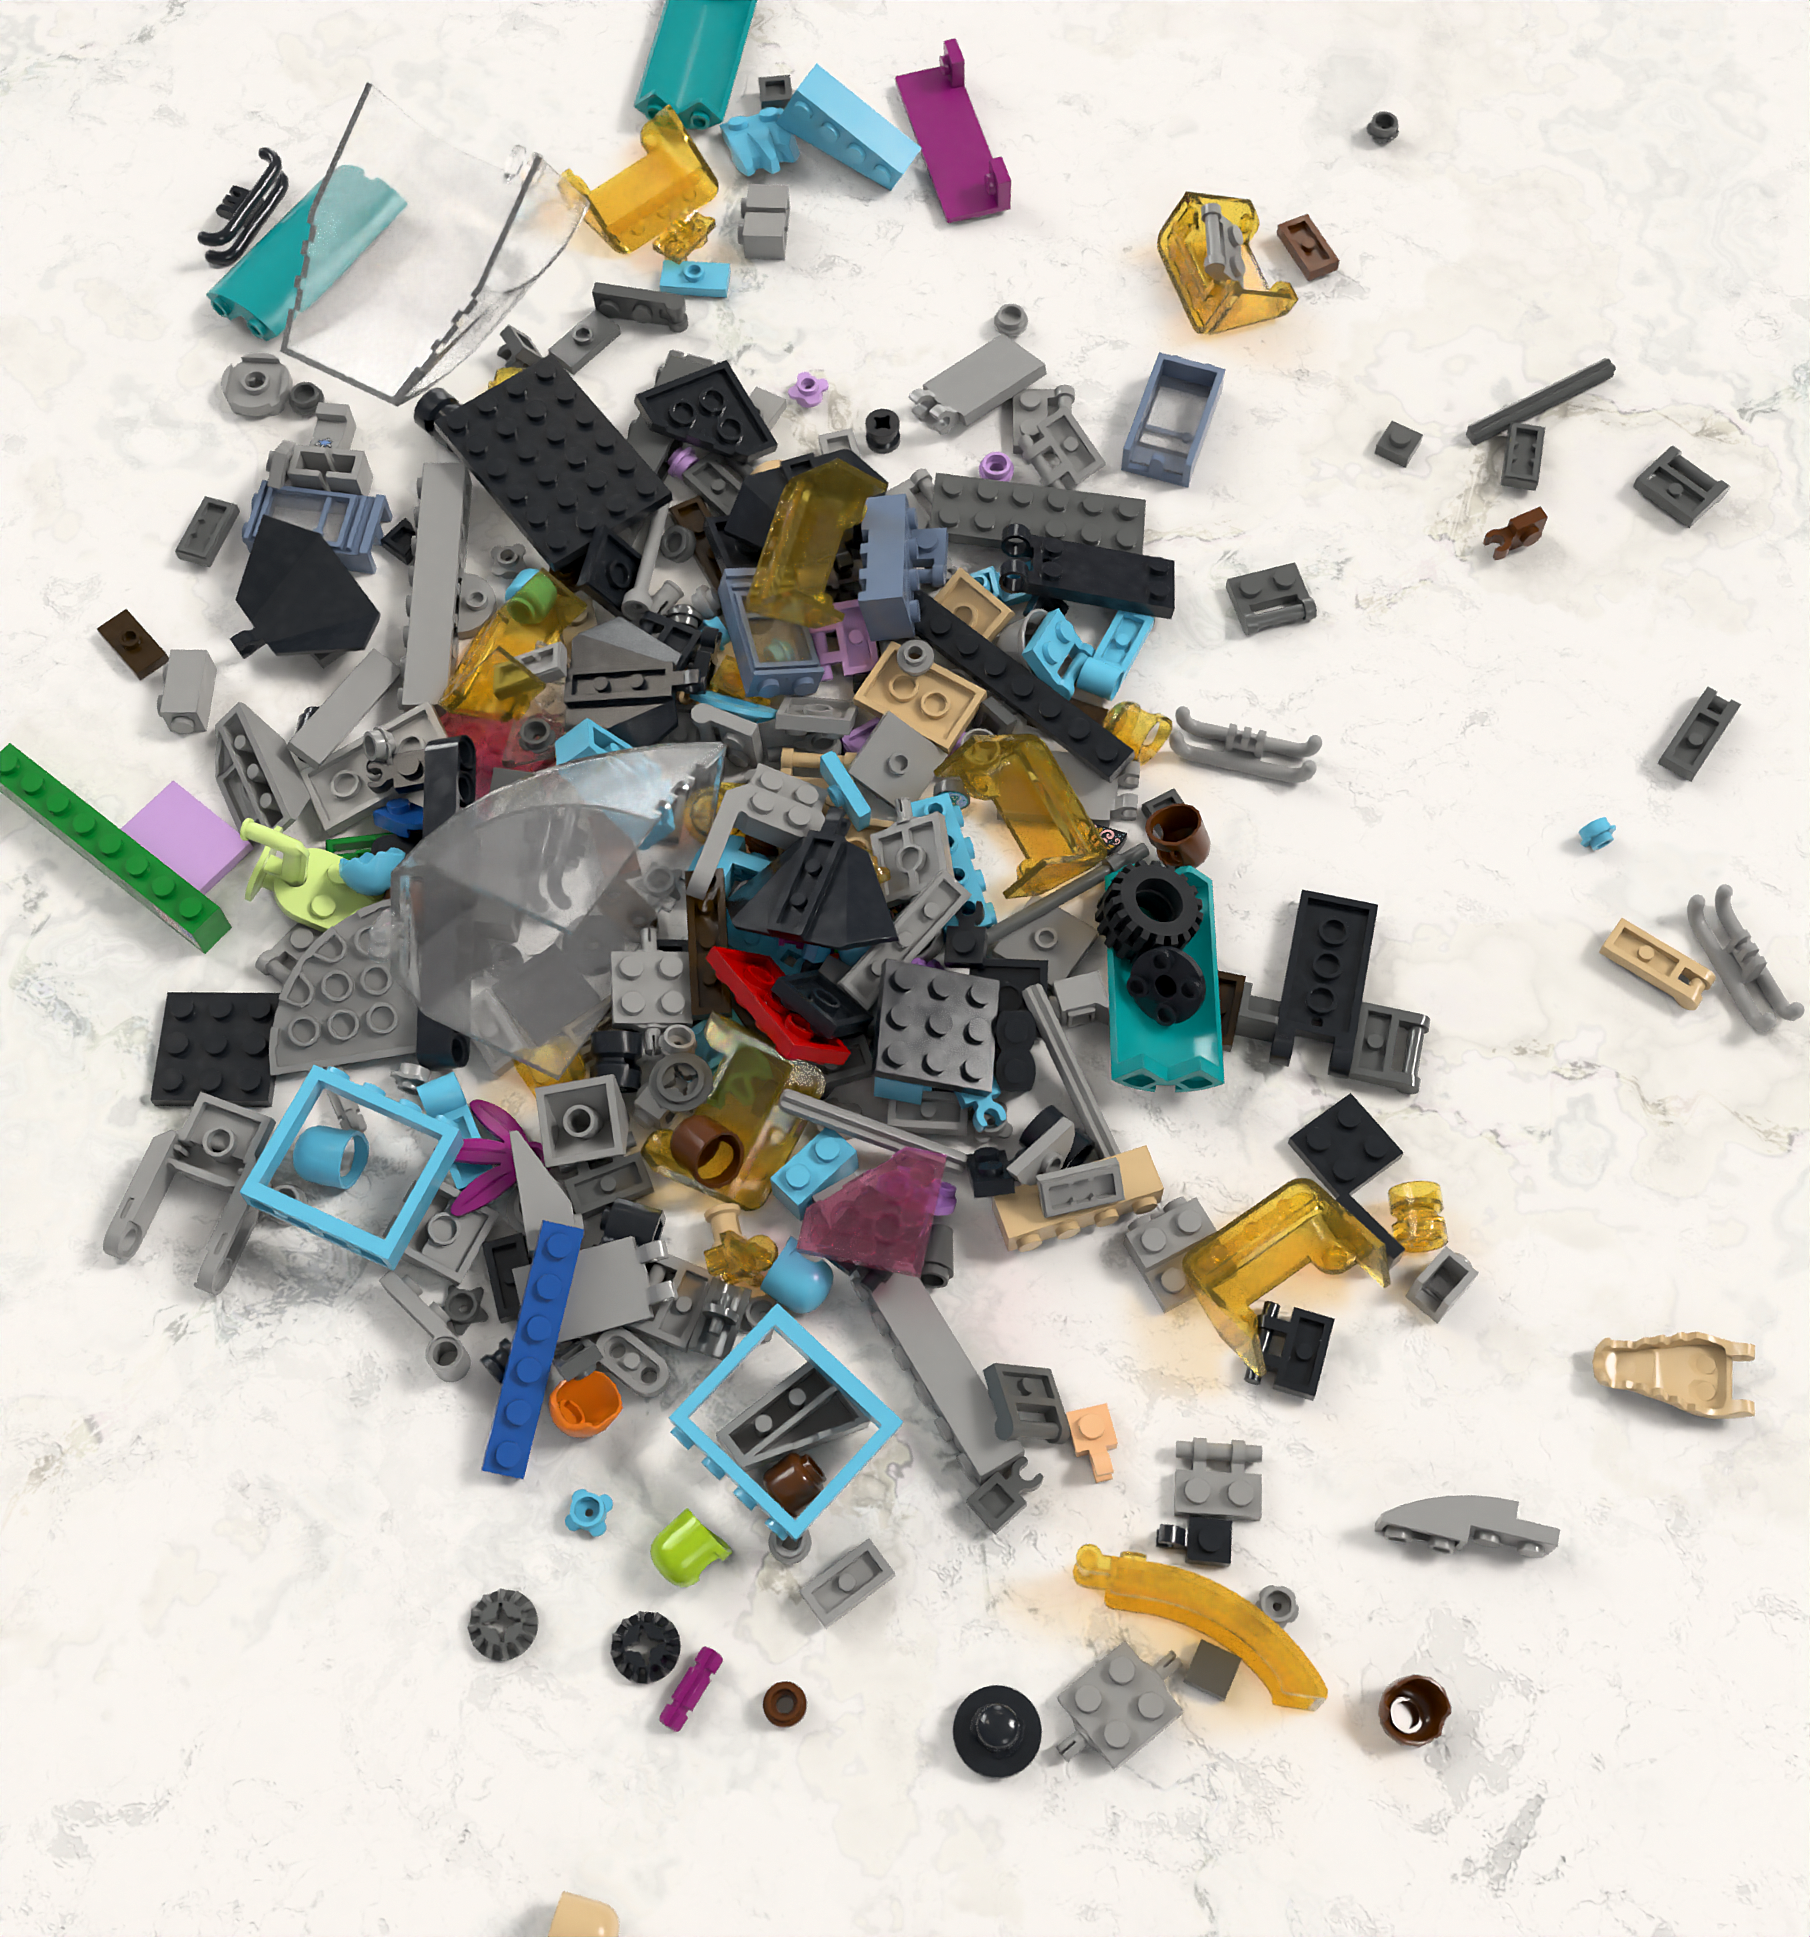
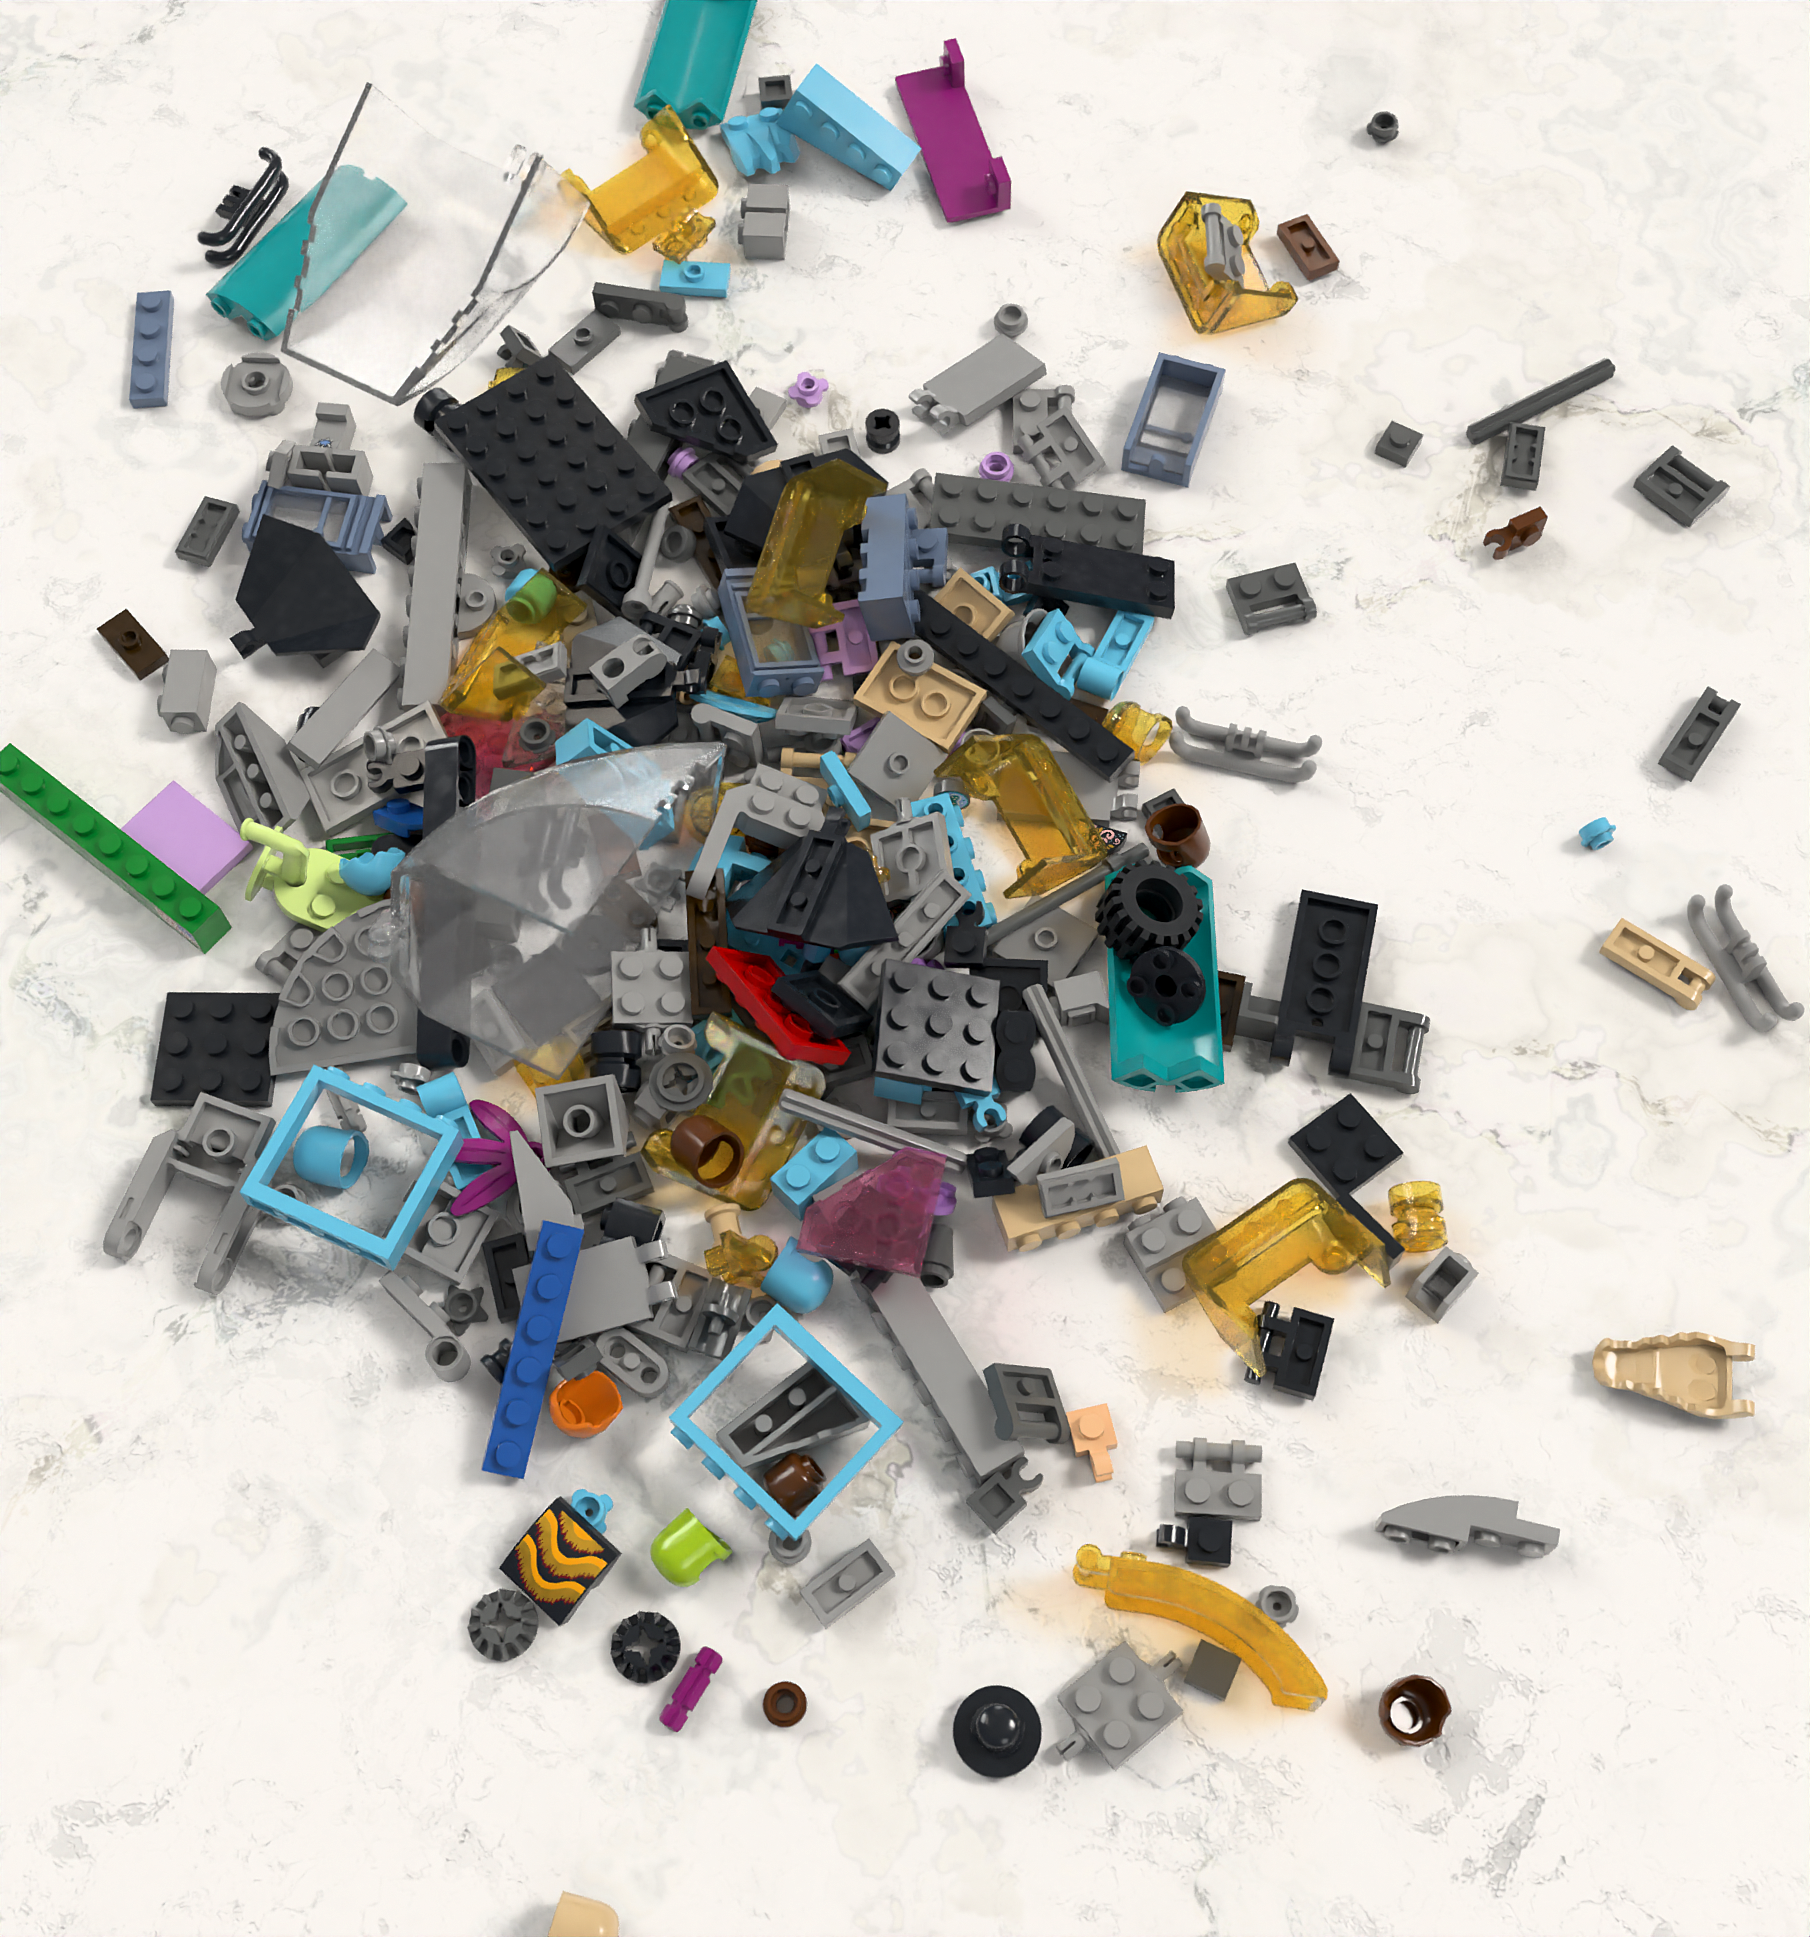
dark grey plate [289,382,325,415] -> none
none -> sand blue plate [129,290,174,409]
none -> slope [499,1496,622,1627]
none -> light grey leg [589,634,667,709]

